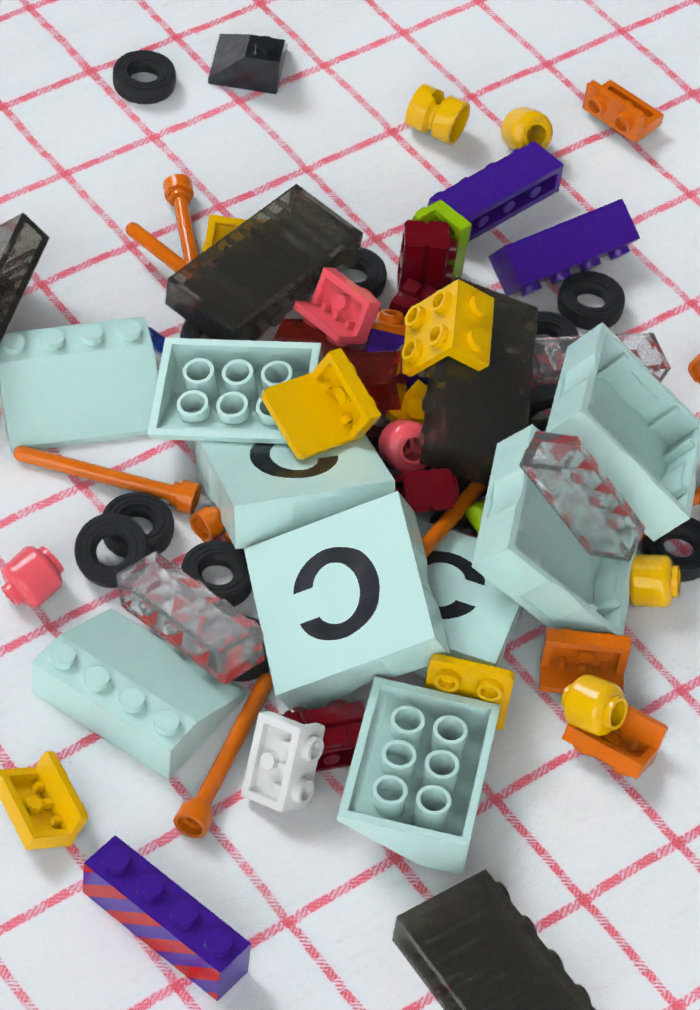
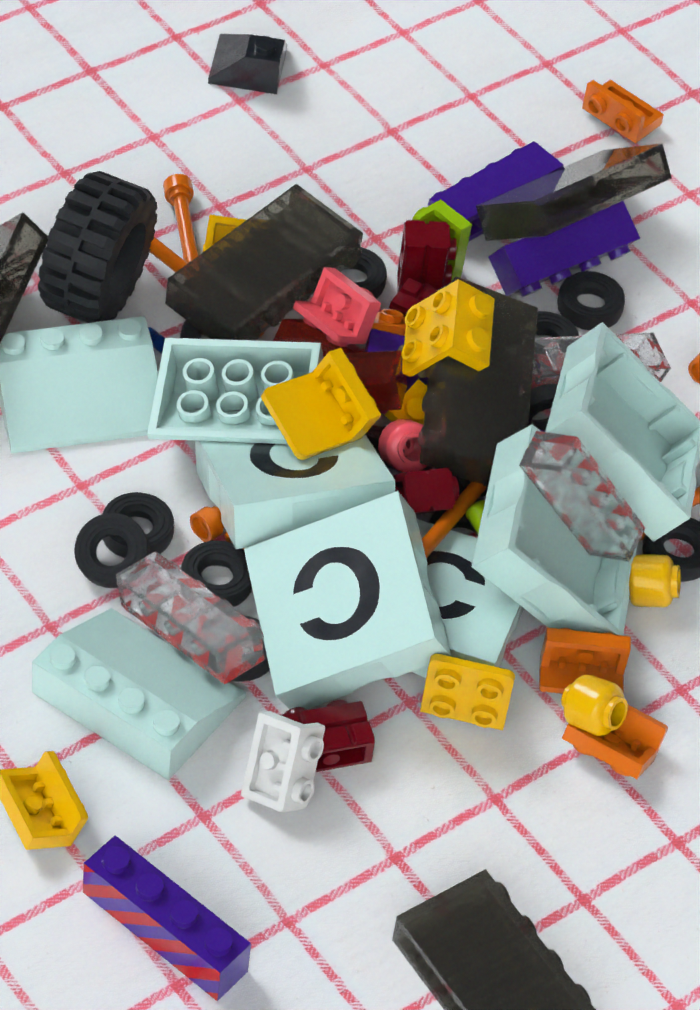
coral head [1,546,64,608] -> none
orange piece [14,445,201,515] -> none
black tyre [113,50,176,104] -> none
orange piece [173,673,273,838] -> none
light aqua slope [337,676,501,875] -> none
yellow wheel [405,83,471,145] -> none
yellow head [501,107,553,151] -> none
none -> black tyre [38,171,158,323]
none -> clear smoke brick [476,143,672,241]

